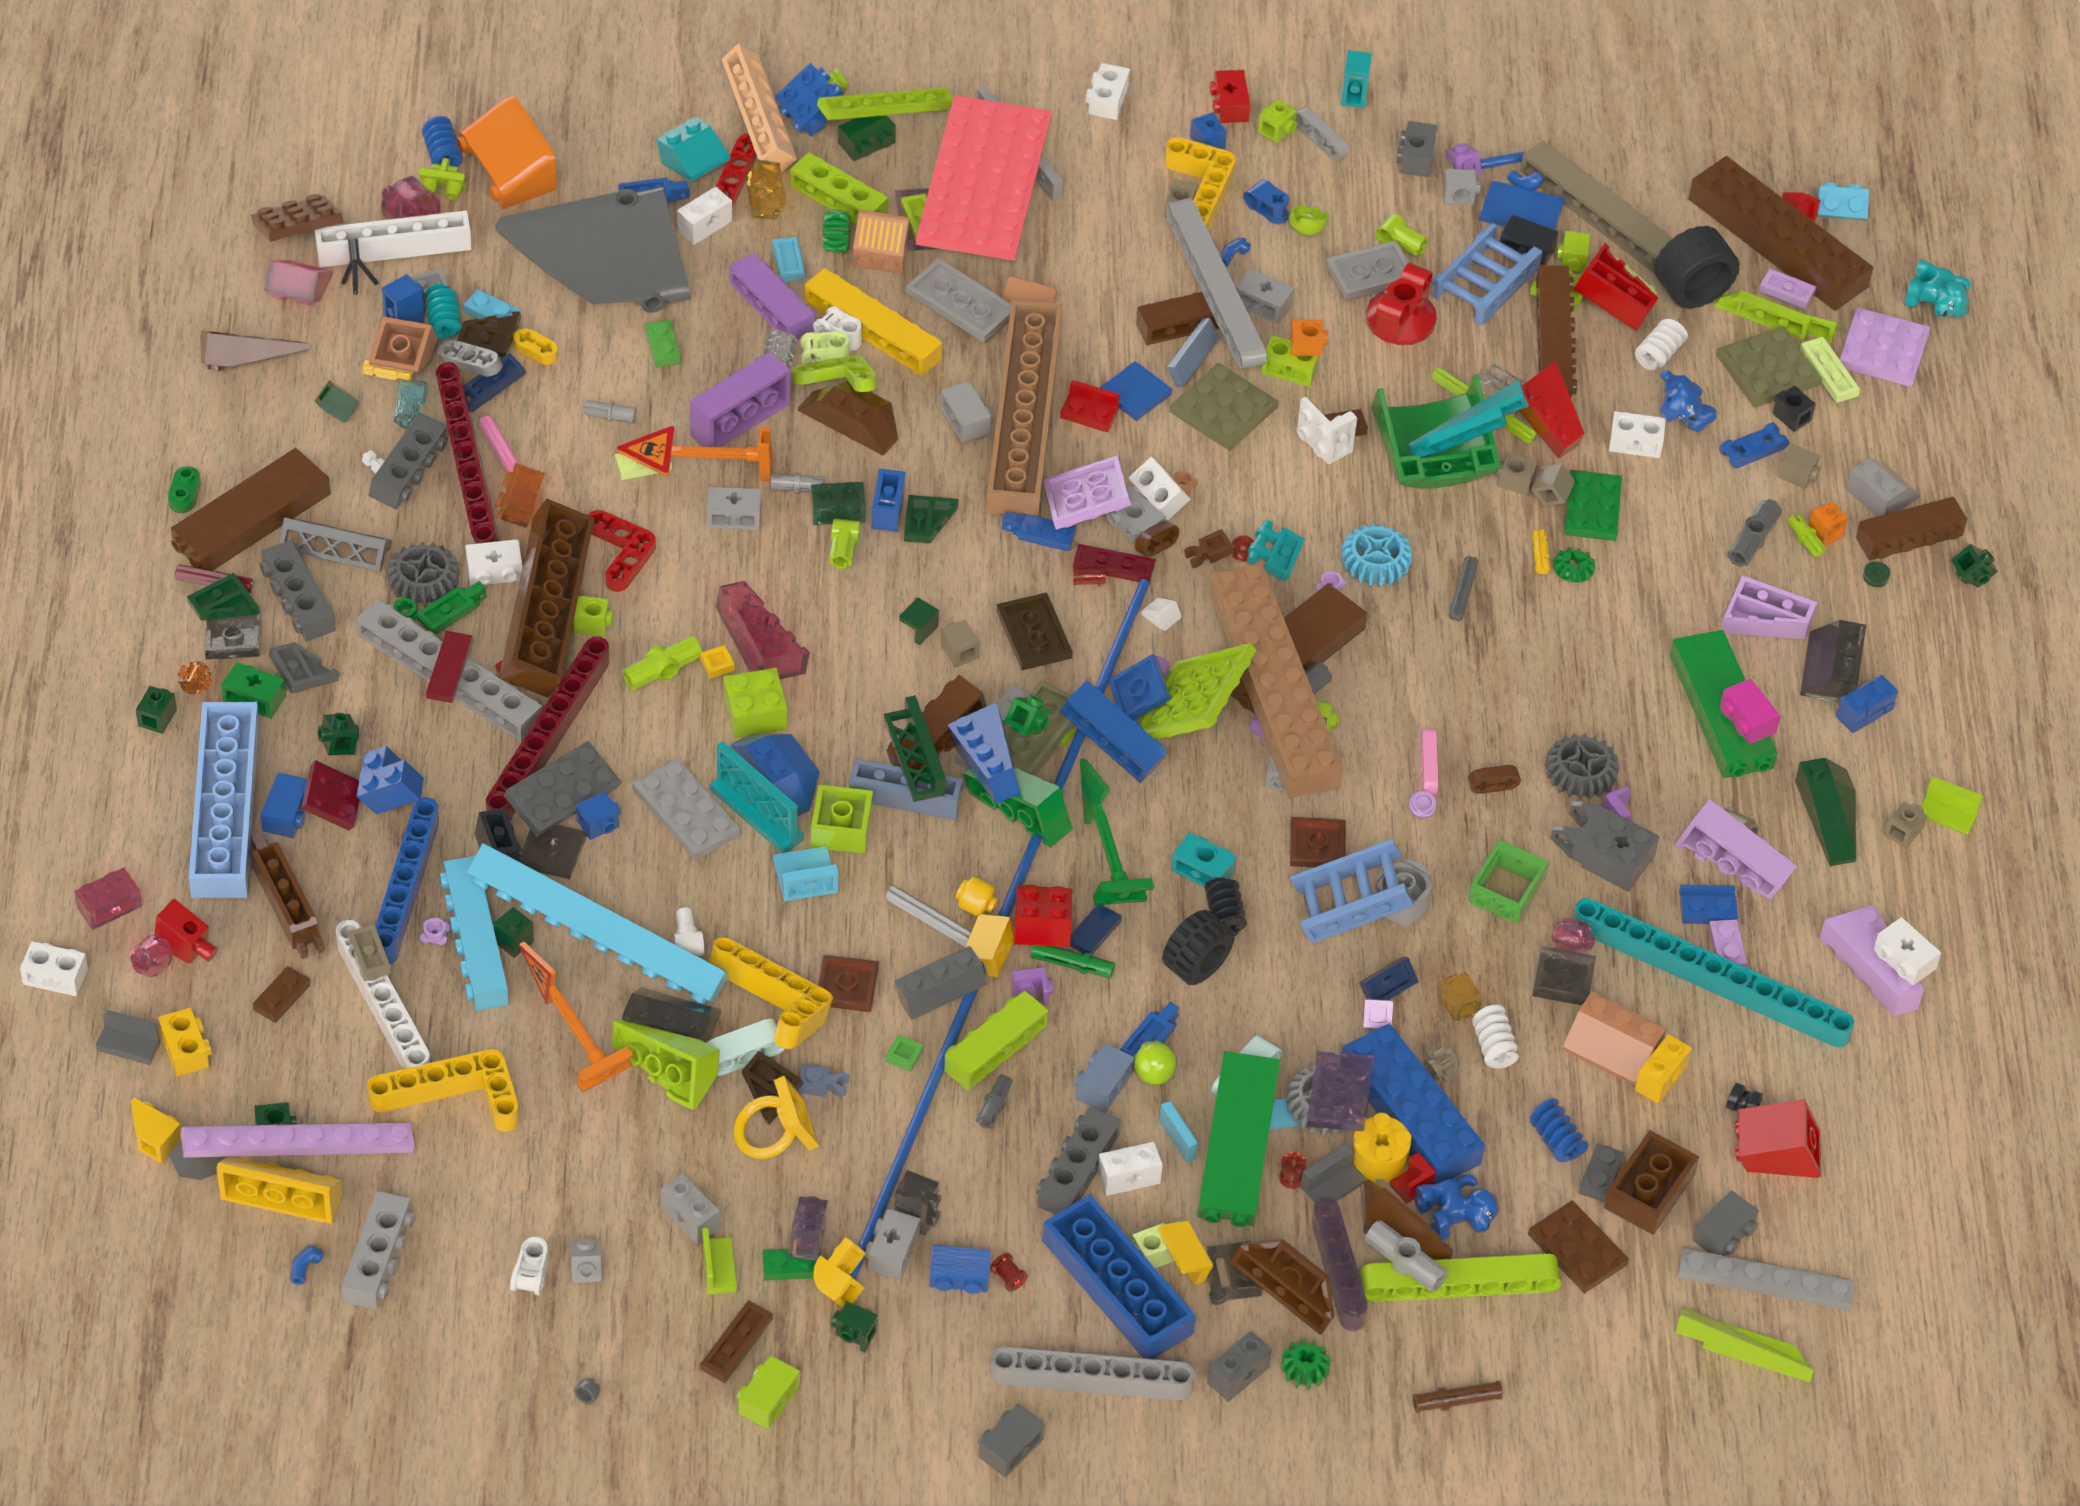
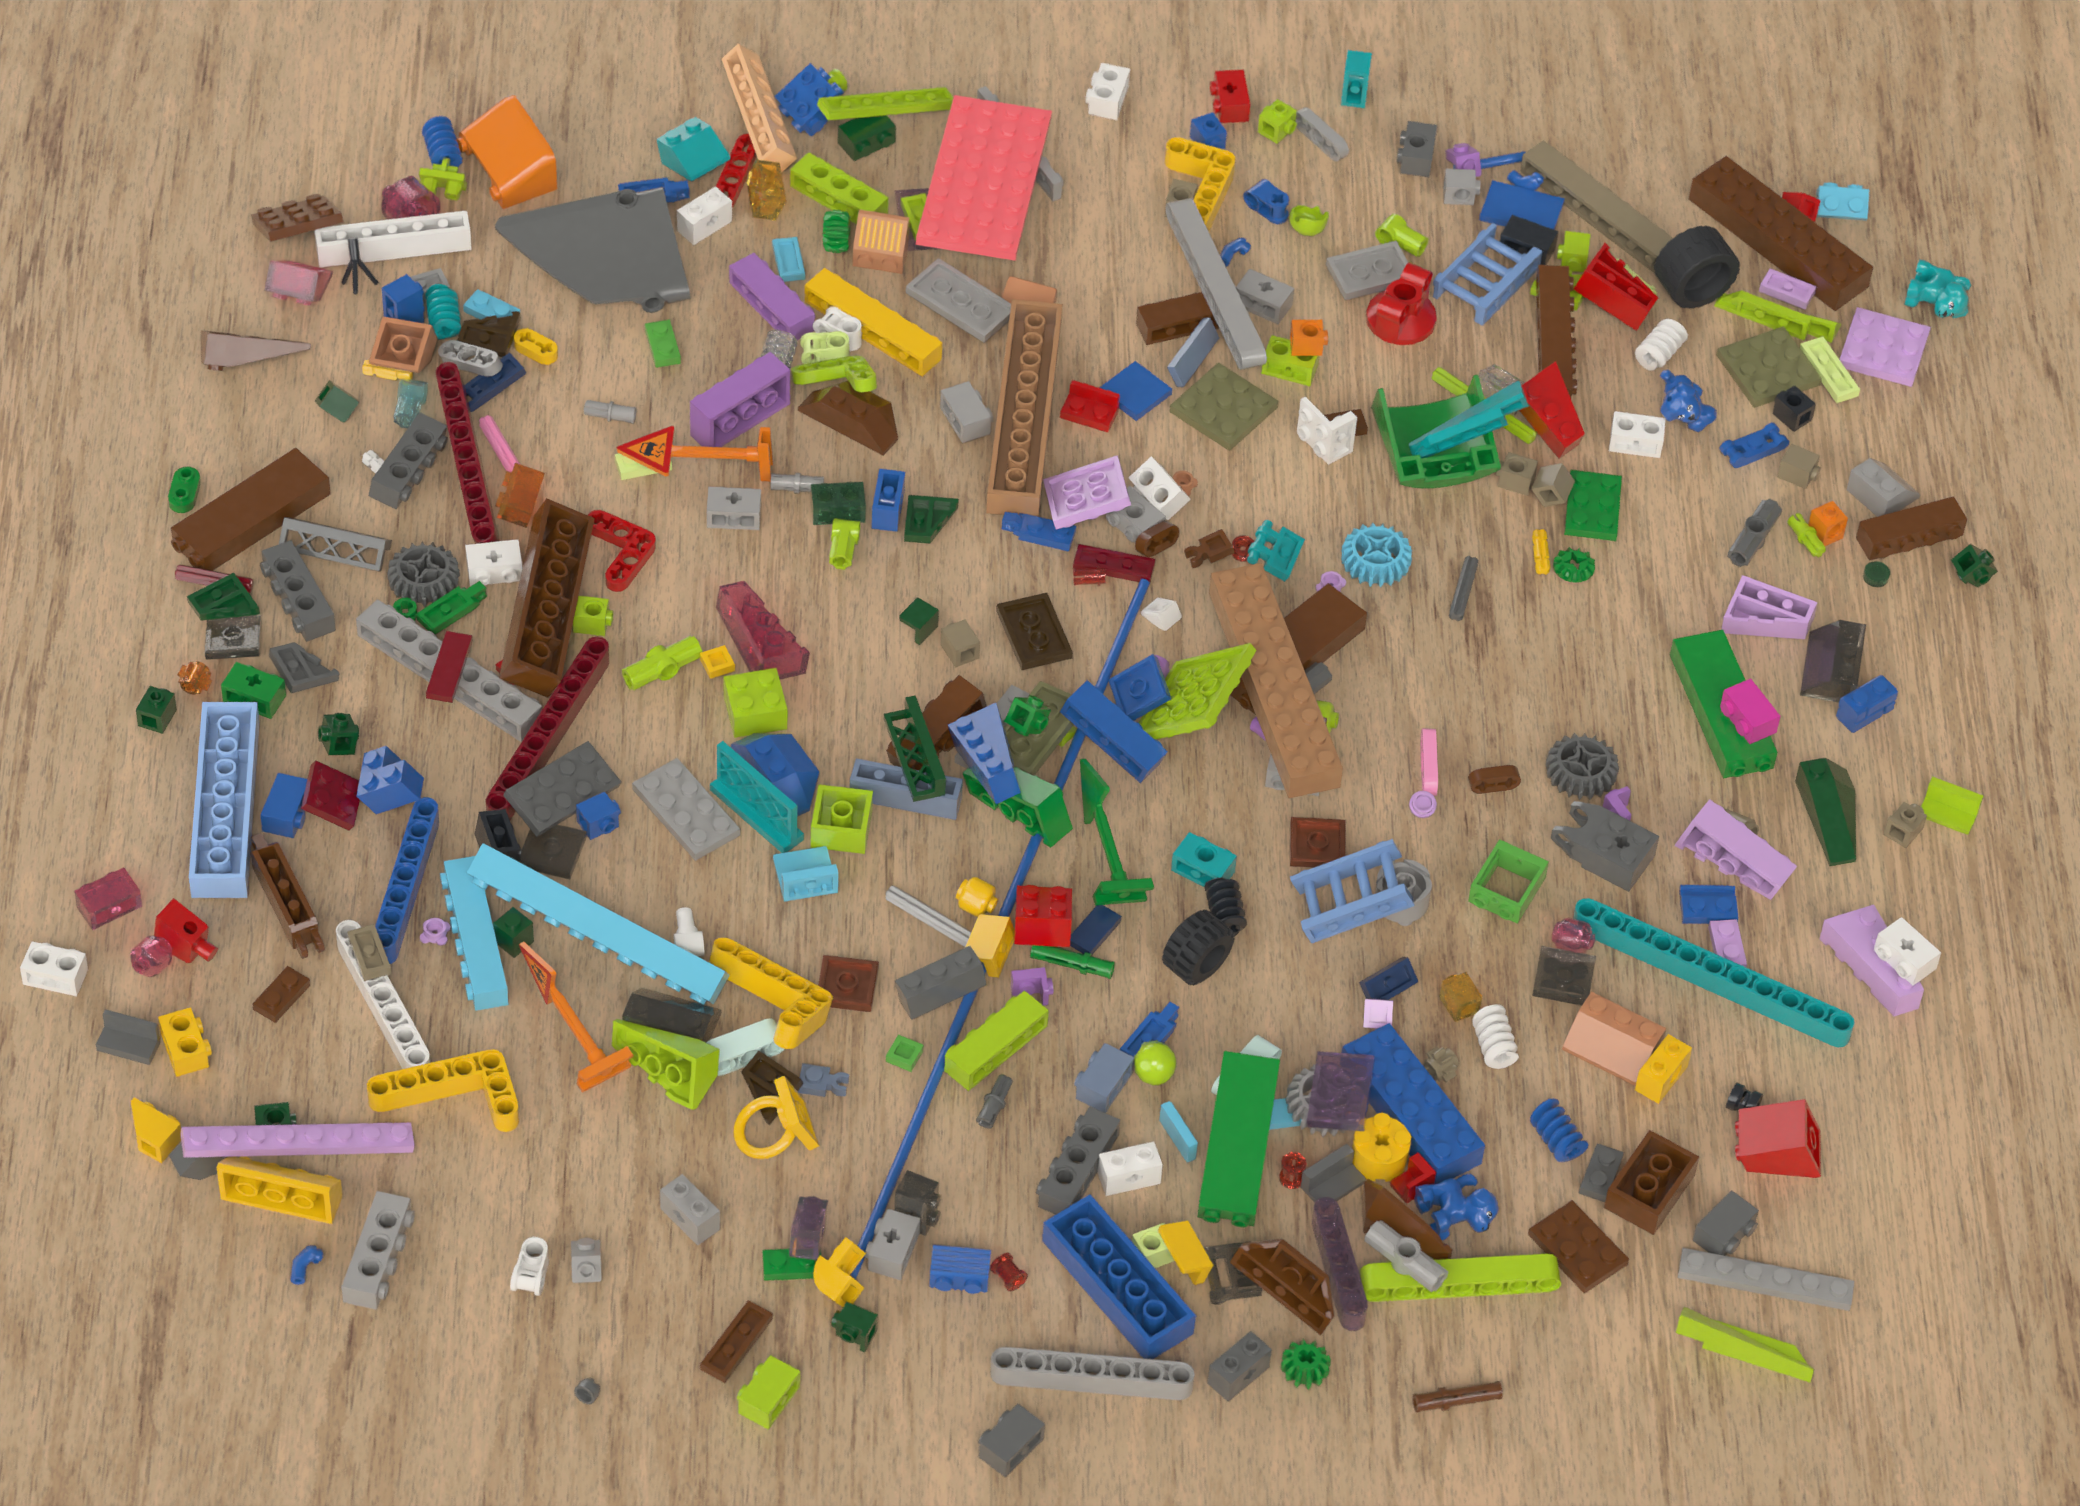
lime panel [702,1227,737,1295] -> none

